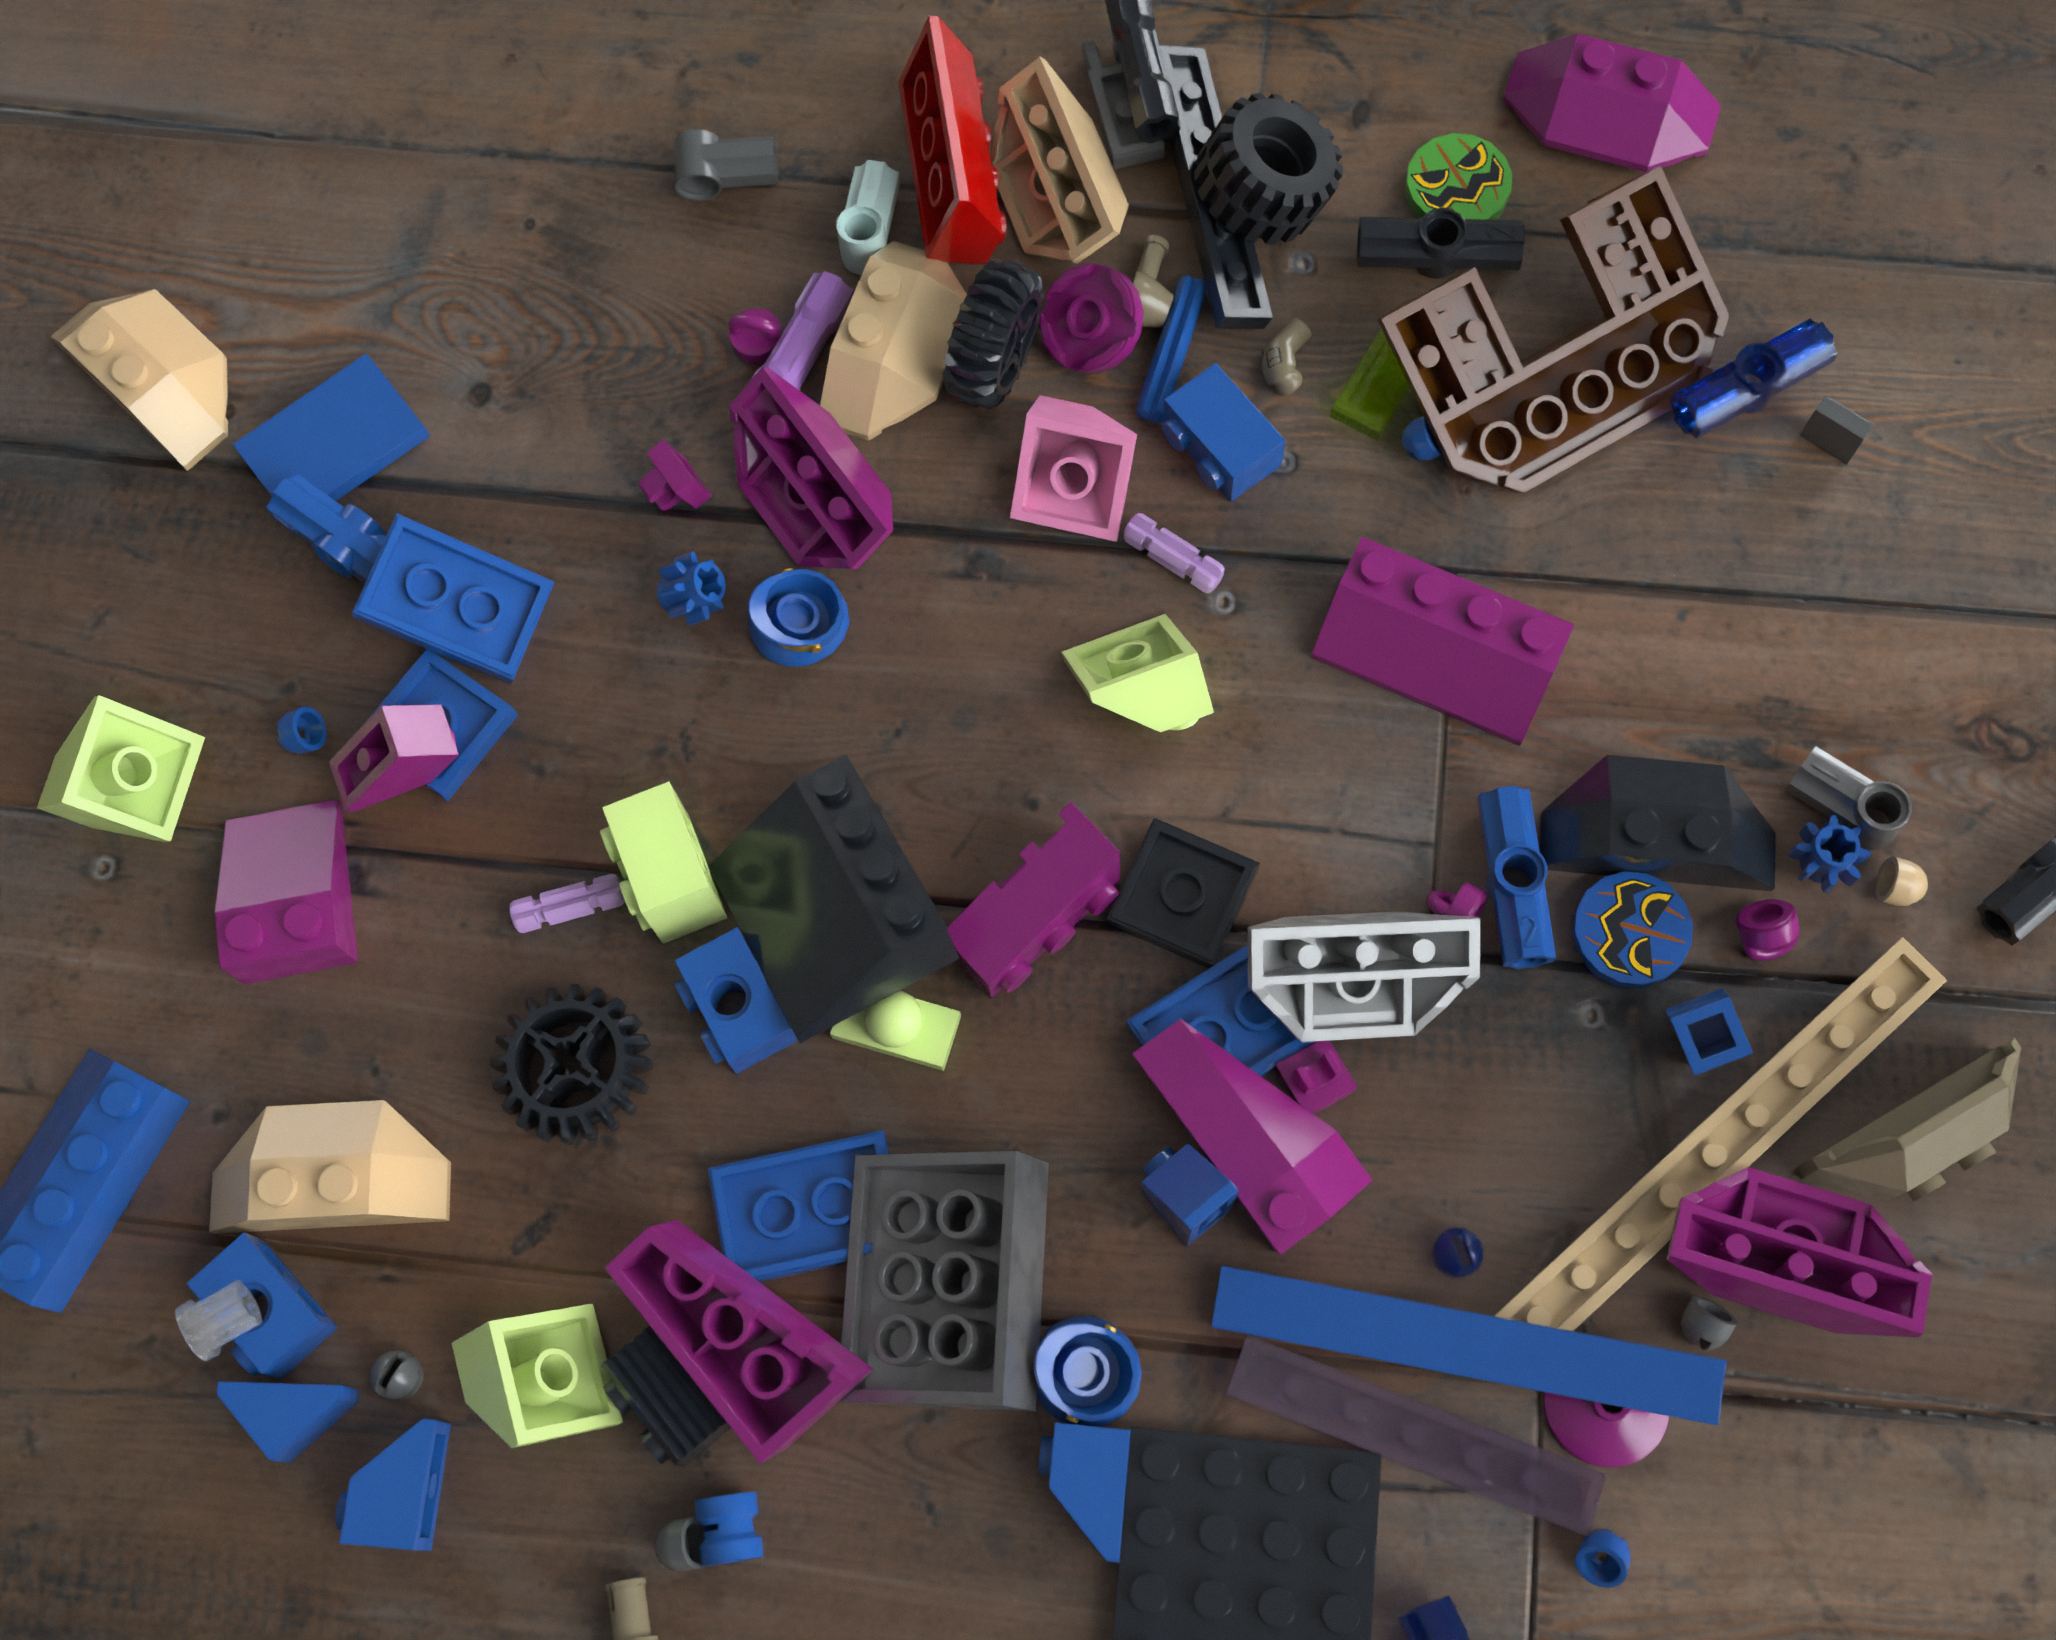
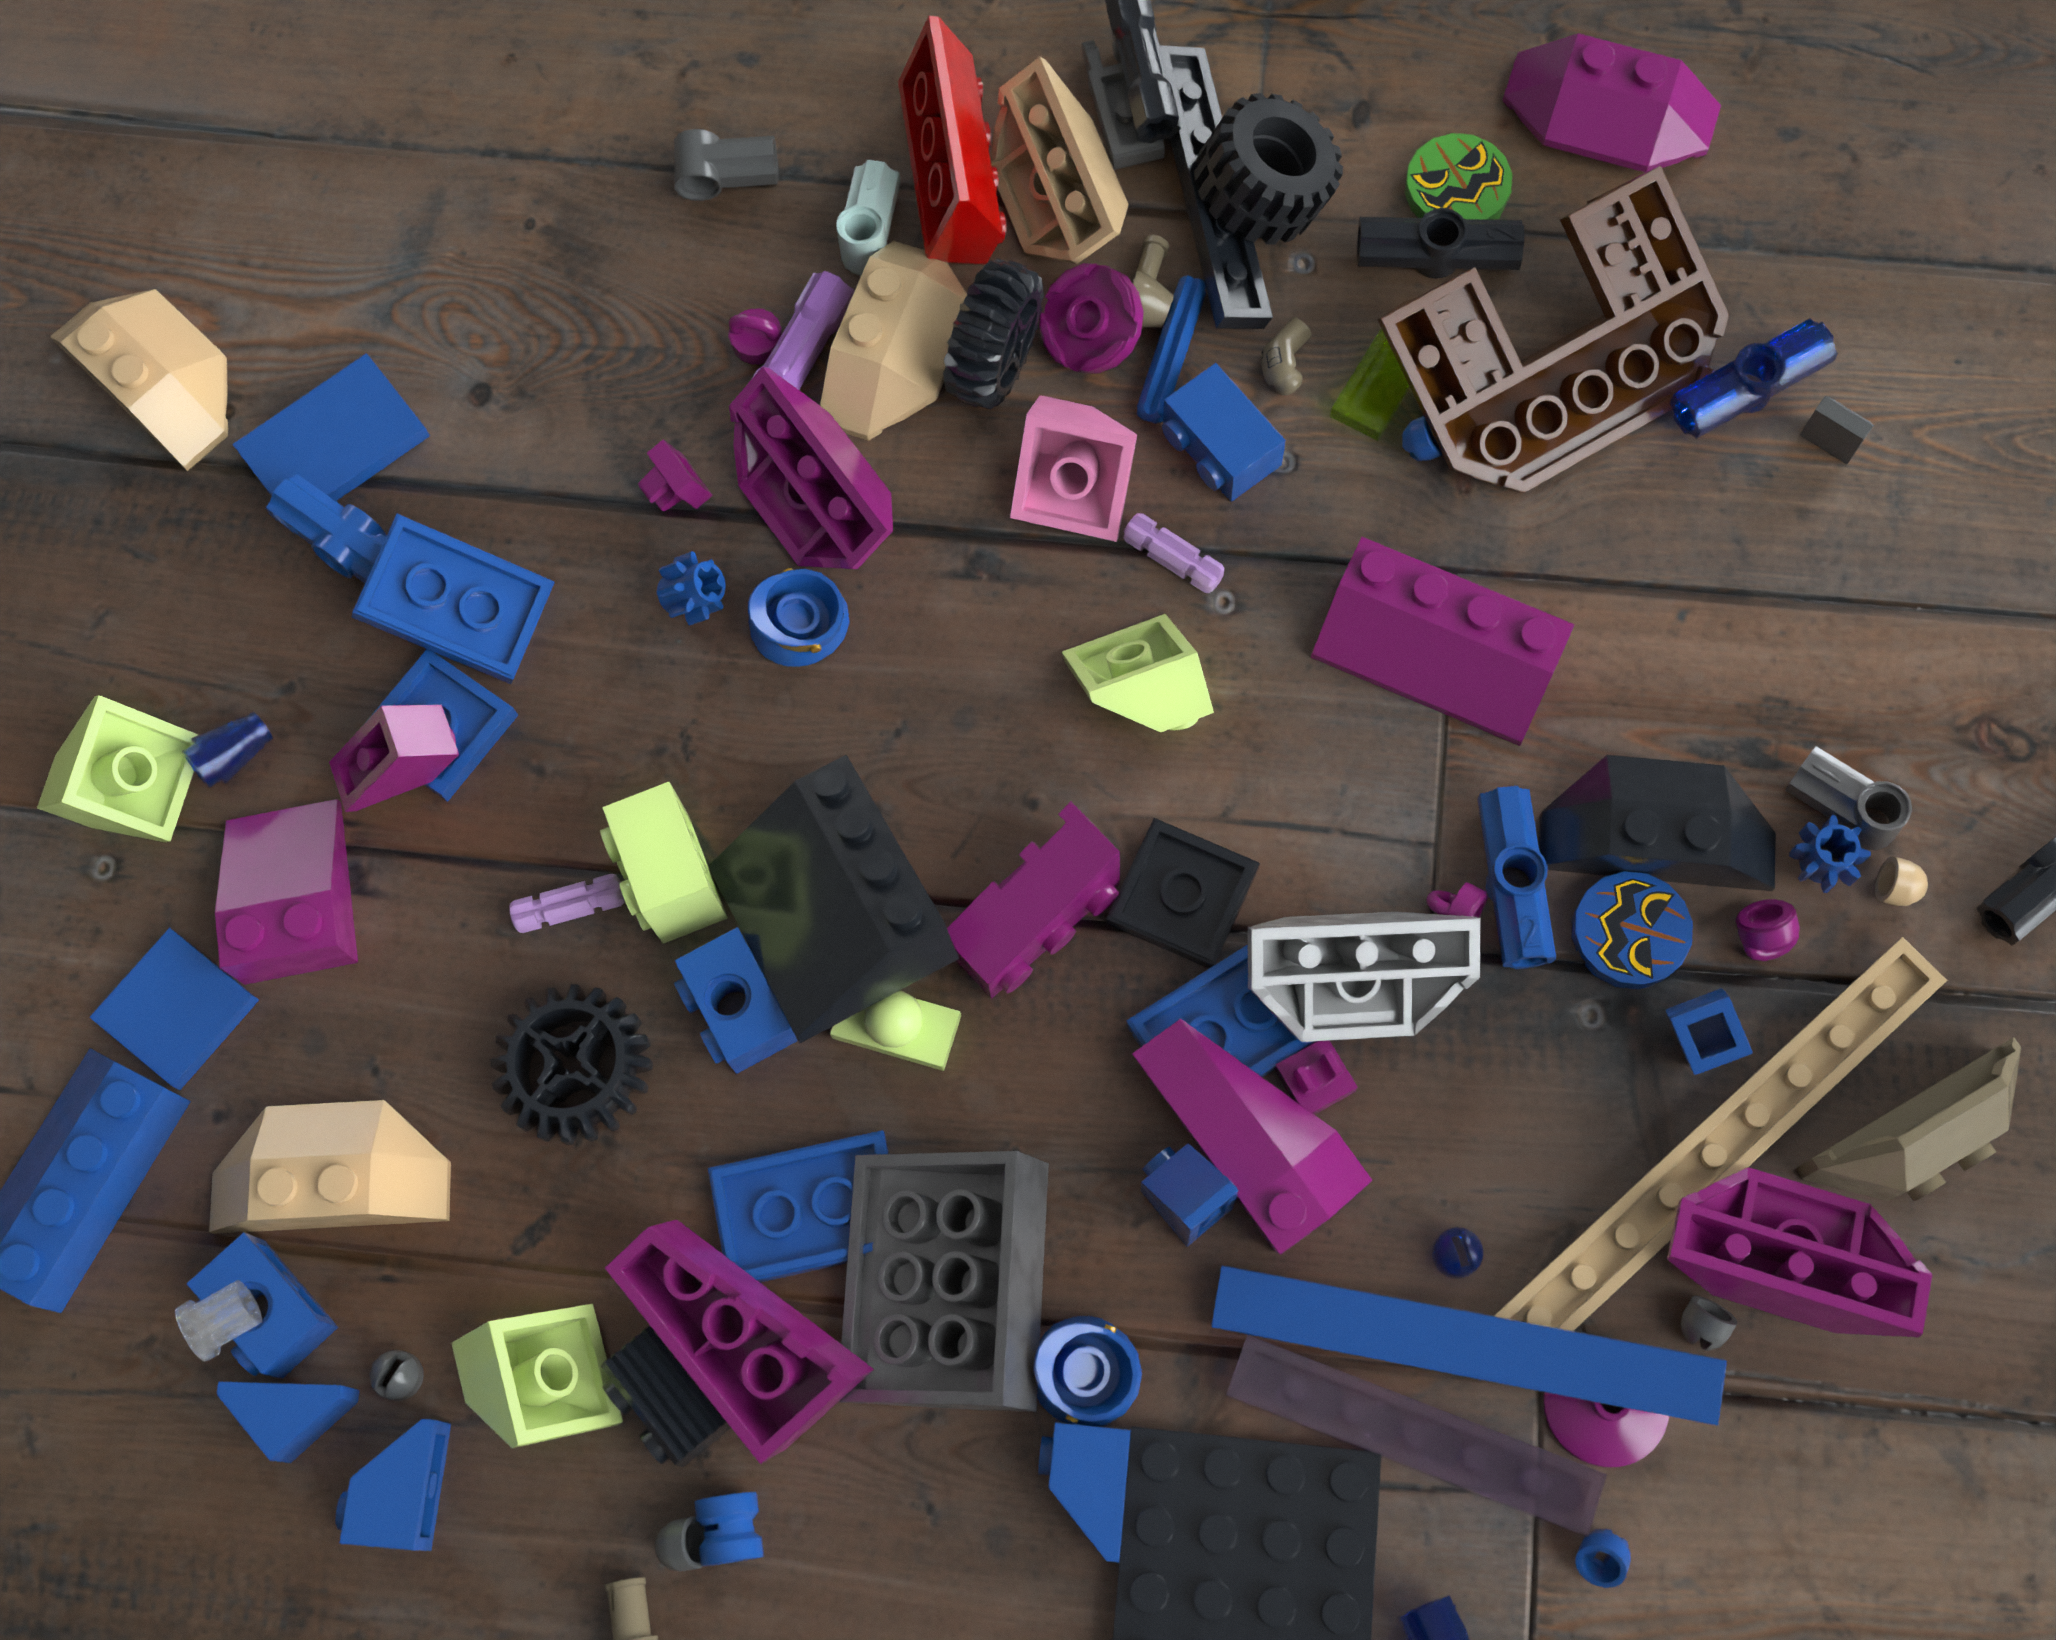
blue hinge [276,707,327,754] -> none
none -> blue tile [89,928,259,1090]
none -> clear blue cone [182,711,273,788]

